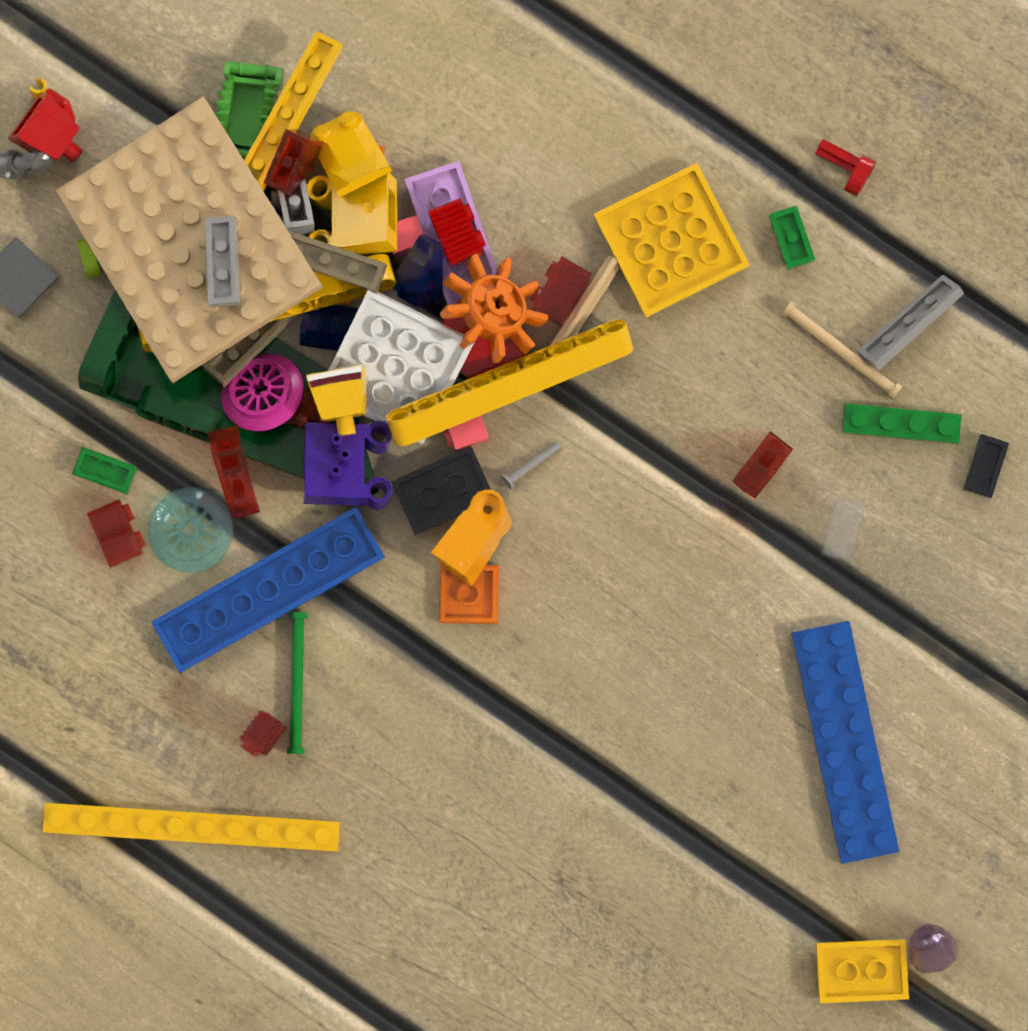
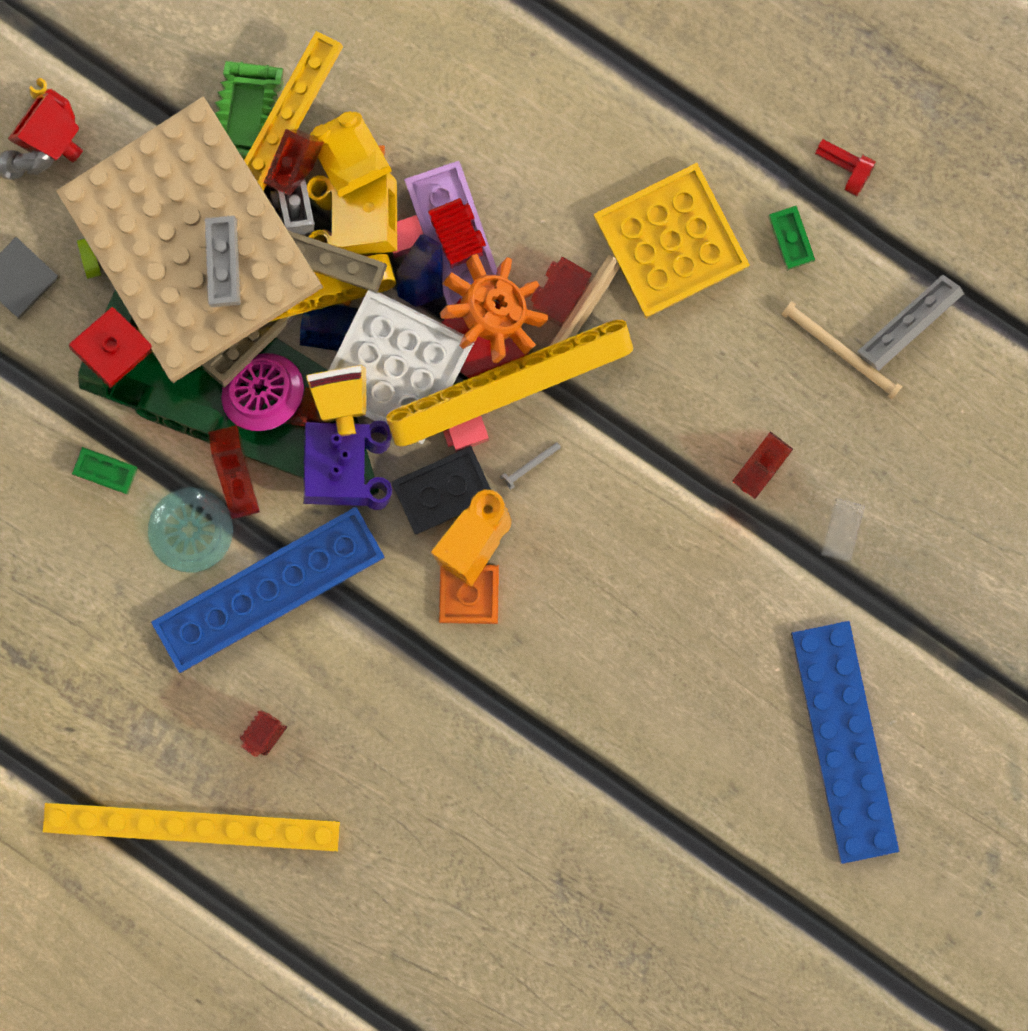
clear red brick [87,499,147,568] -> none
green bar [287,612,307,754] -> none
yellow plate [816,939,909,1003] -> none
green plate [842,403,962,444] -> none
hair [908,923,958,973] -> none
black tile [963,434,1009,499] -> none
none -> red plate [69,307,152,388]

